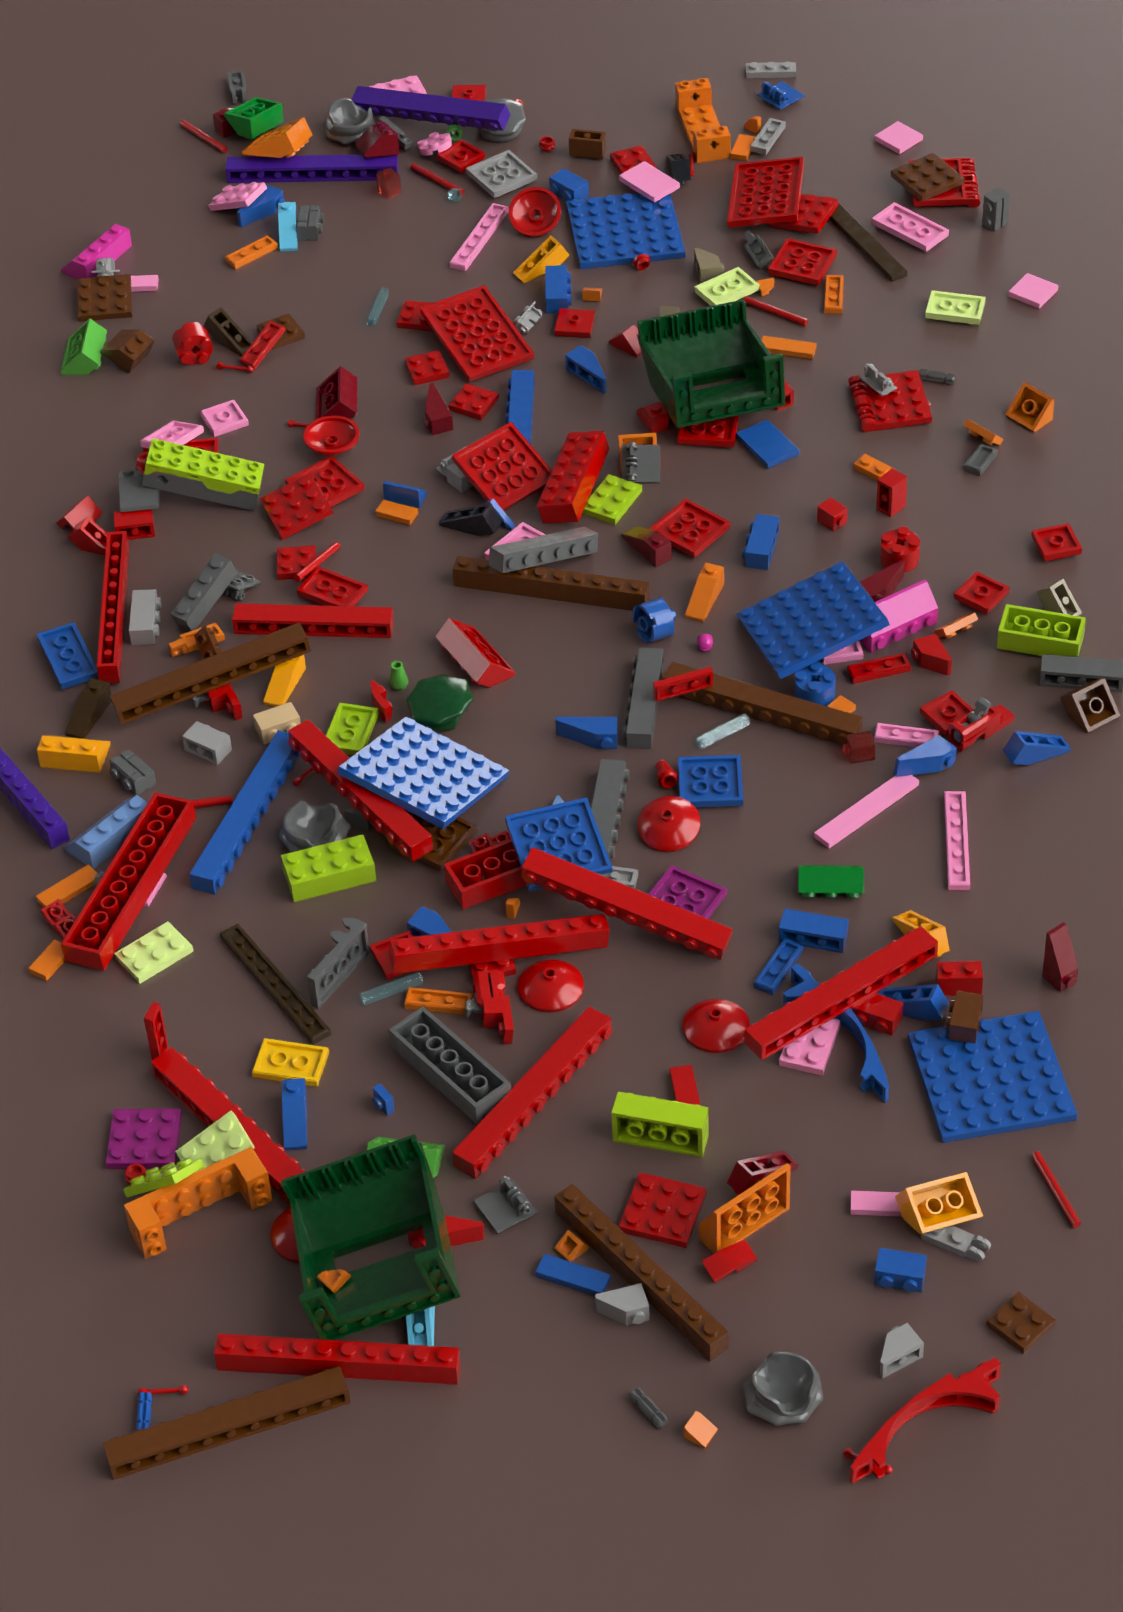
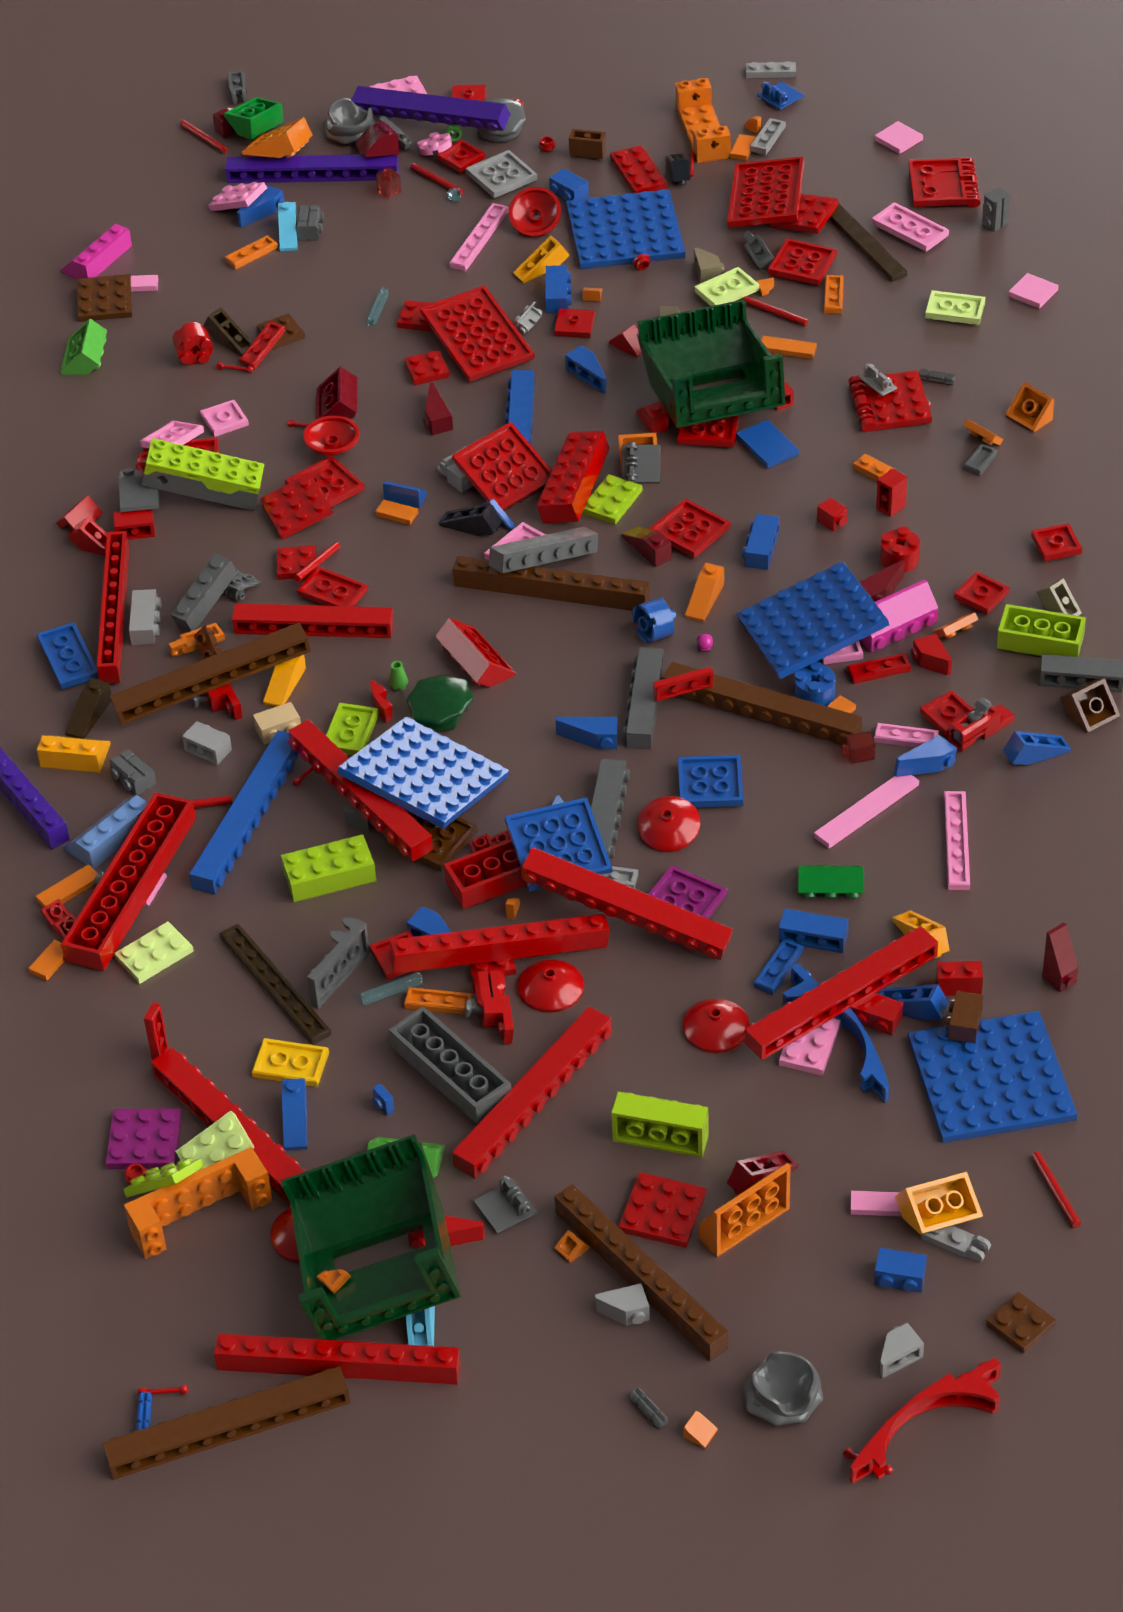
light grey hinge [92,258,120,276] -> none
reddish brown slope [100,329,154,373] -> none
dark grey piece [278,801,351,852] -> none
red plate [448,383,499,420] -> none
blue tile [535,1254,611,1296] -> none
bright pink tile [619,161,680,202] -> none
red cone [655,760,678,788] -> none
red tile [670,1065,701,1105] -> none
clear light blue axle [696,714,750,749] -> none
red slope [702,1240,758,1283] -> none
reddish brown plate [891,153,964,202] -> none

